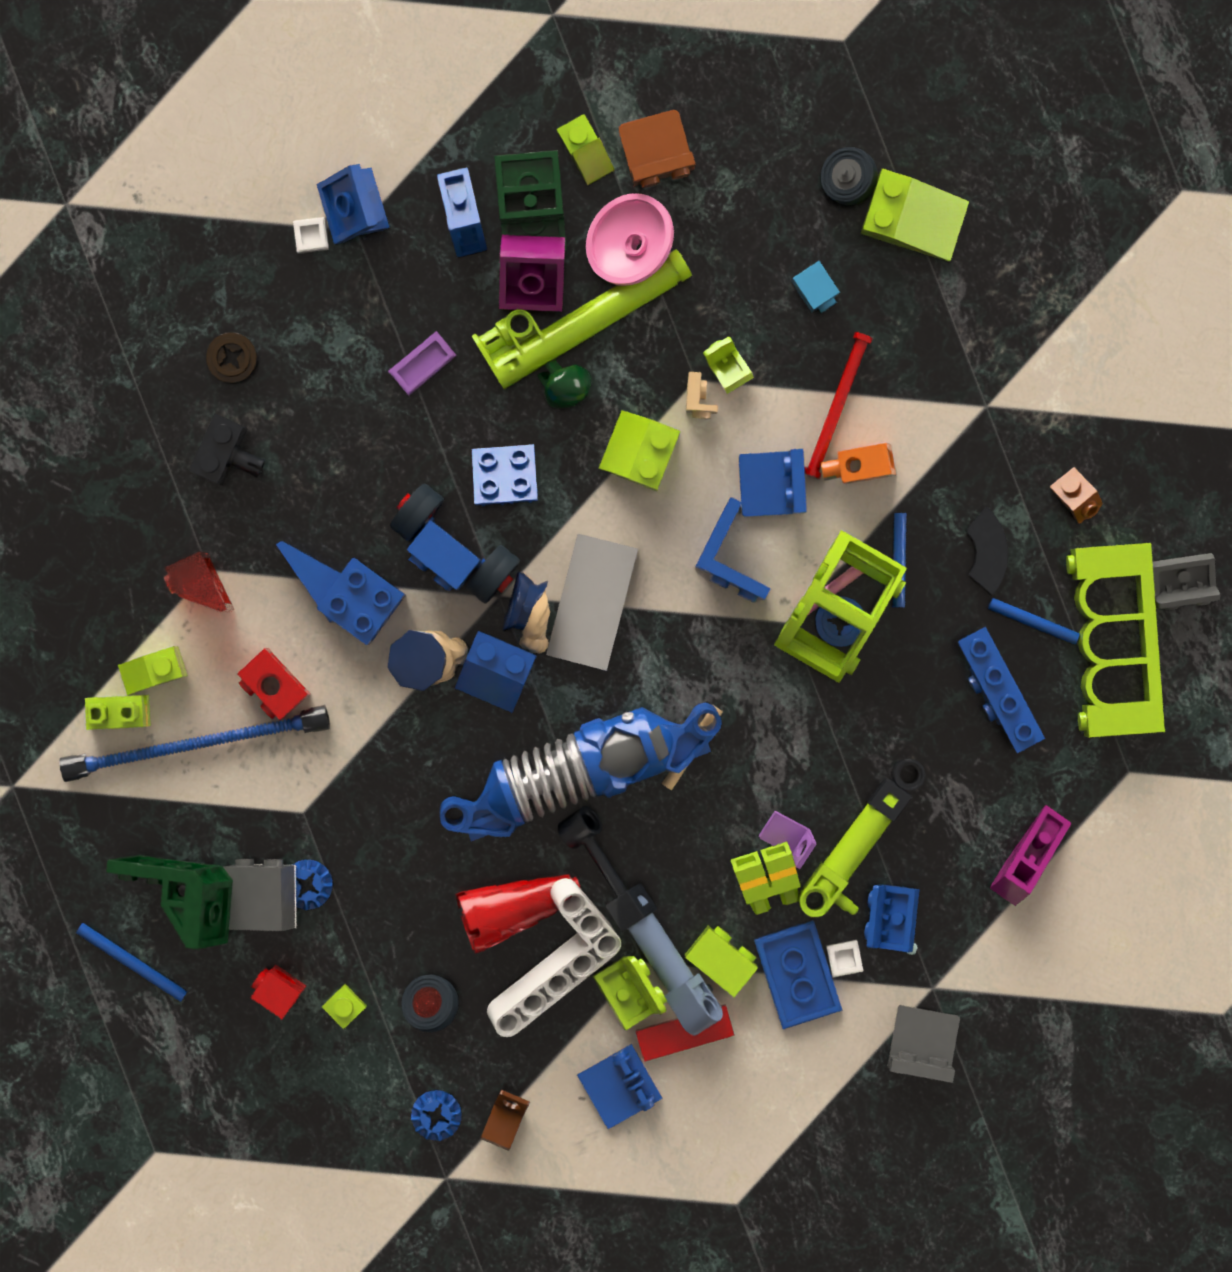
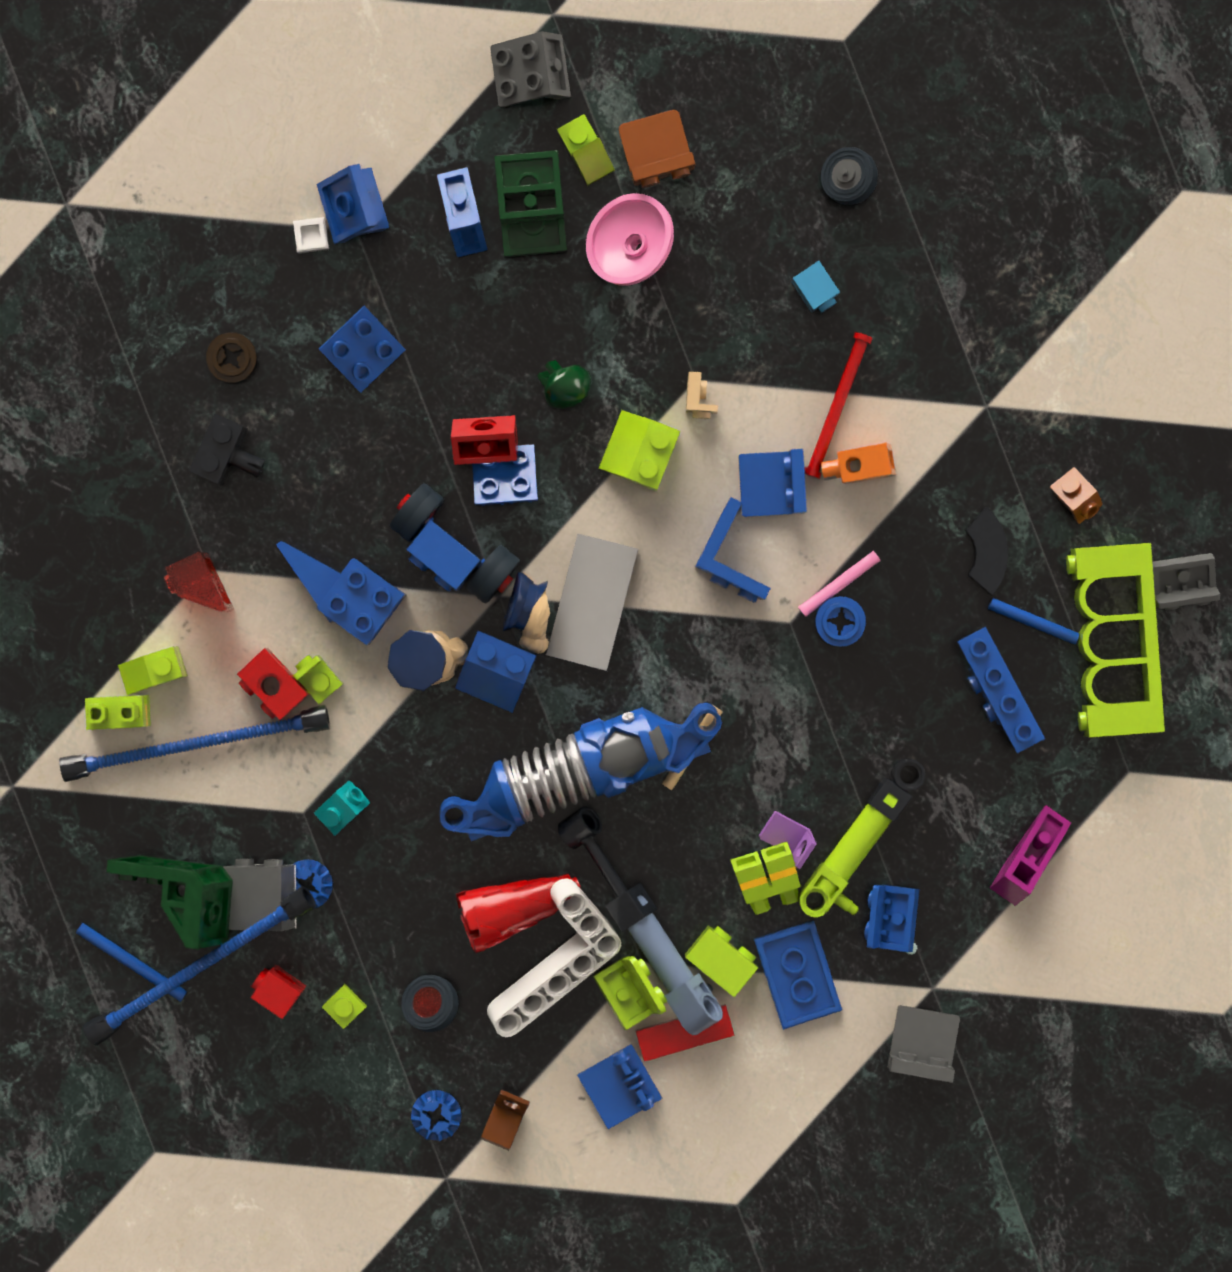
medium lavender tile [388,331,457,396] -> none
lime piece [472,249,692,389] -> none
magenta brick [499,235,565,311] -> none
lime bracket [703,337,754,394] -> none
lime window [774,530,907,683] -> none
white tile [826,940,864,978] -> none
lime slope [860,168,969,262] -> none
blue bar [892,513,907,607] -> none
none -> blue hose [83,886,316,1046]
none -> lime bracket [293,655,343,704]
none -> teal bracket [314,781,370,836]
none -> blue hinge [319,306,406,393]
none -> red brick [451,415,518,465]
none -> dark grey bracket [490,31,571,107]

